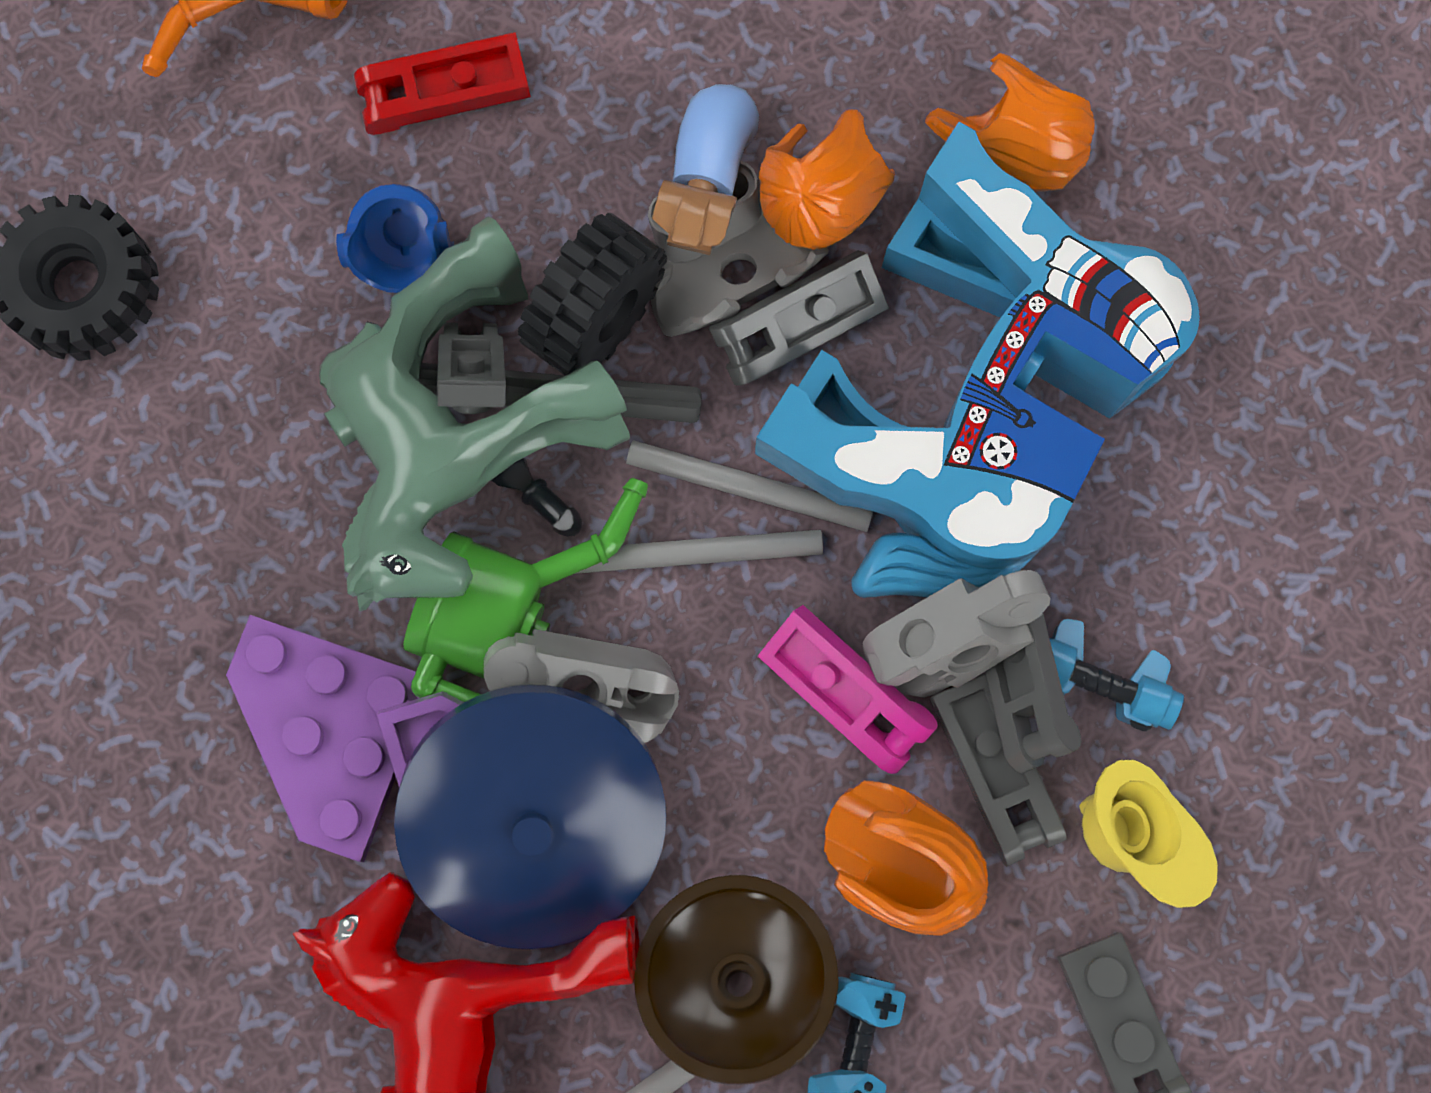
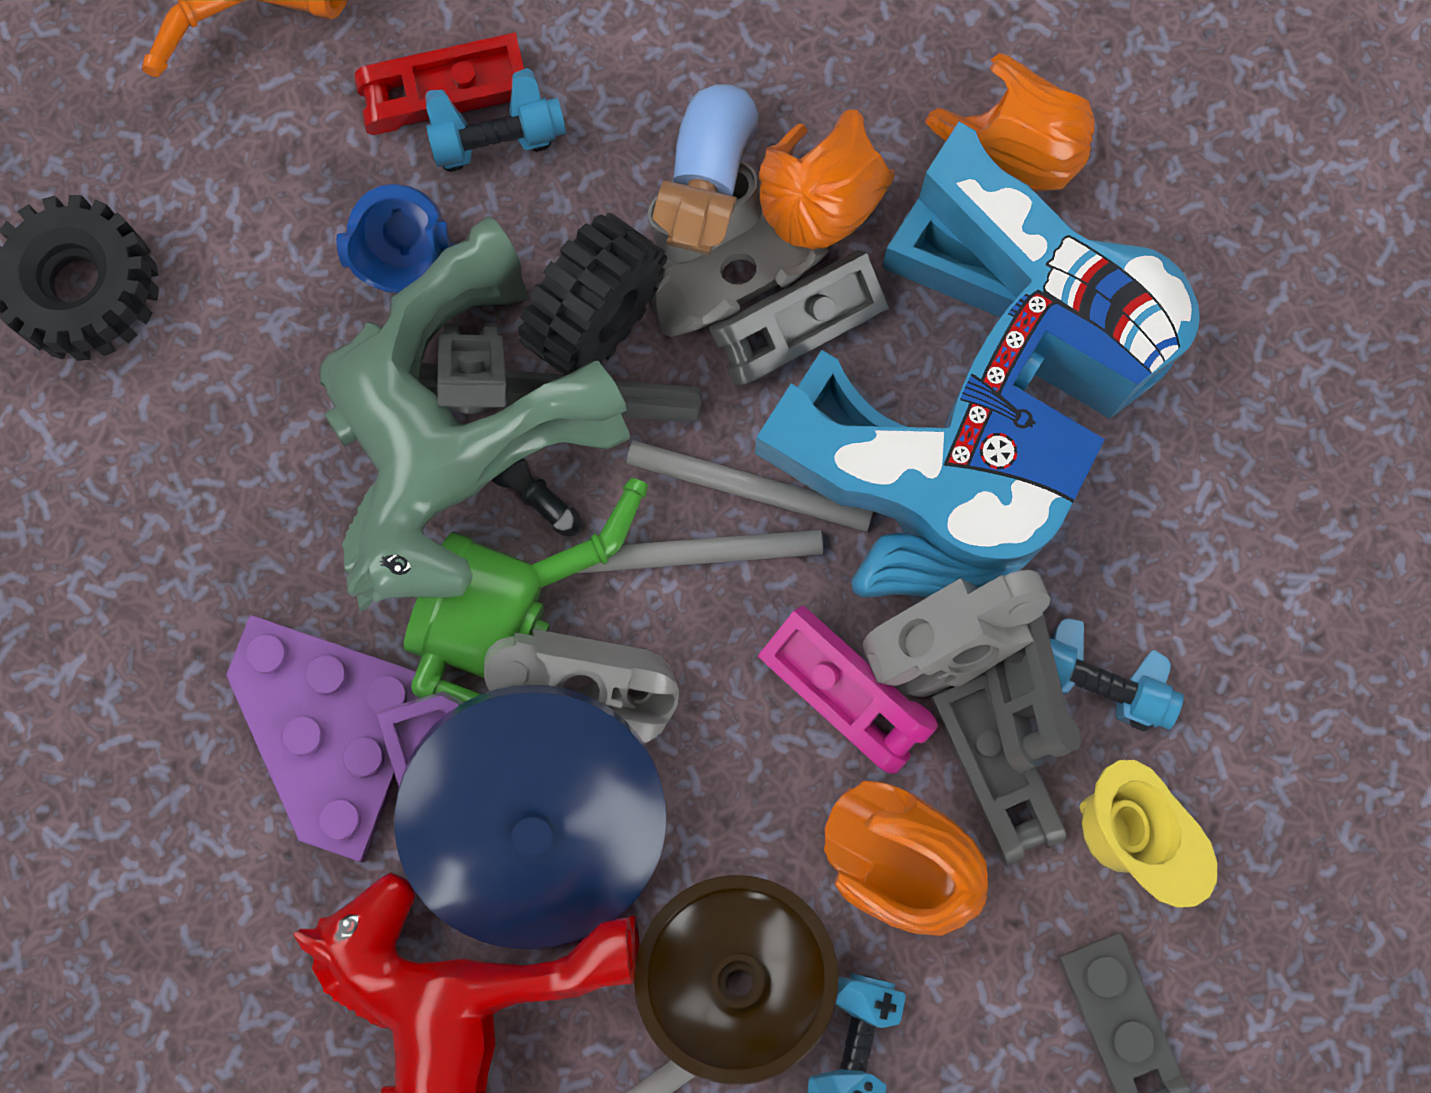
none -> dark azure piece [425,68,567,172]

